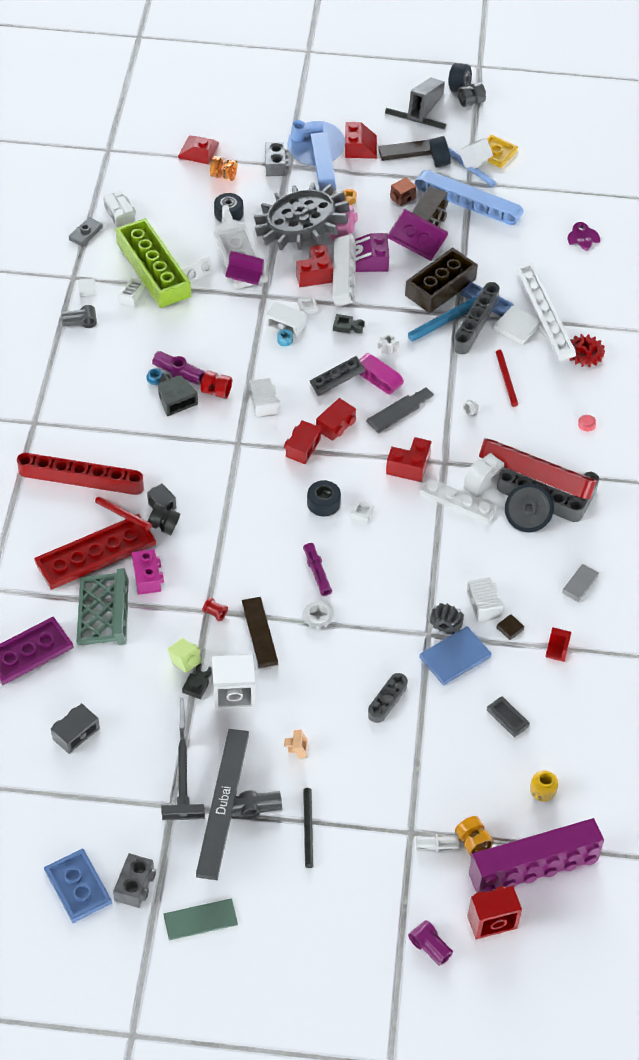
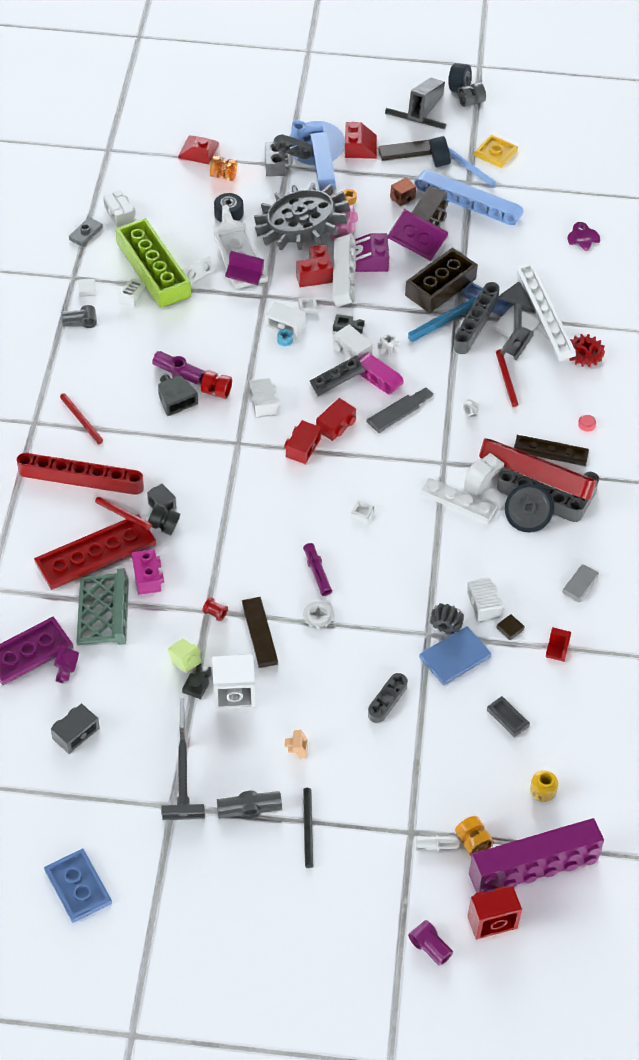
flat silver brick [113,853,157,908] -> none
dark azure plate [146,368,164,385] -> none
sand green piece [163,898,238,940] -> none
dark grey tile [196,728,249,881] -> none
black wheel [307,480,341,517] -> none
red brick [386,437,432,483] -> none
white brick [459,137,493,169] -> none
none -> magenta plate [54,646,80,684]
none -> red bar [60,393,104,444]
none -> dark grey beam [273,134,314,159]
none -> white brick [333,324,373,360]
none -> dark grey piece [499,282,536,361]
none -> dark brown tile [514,434,589,467]

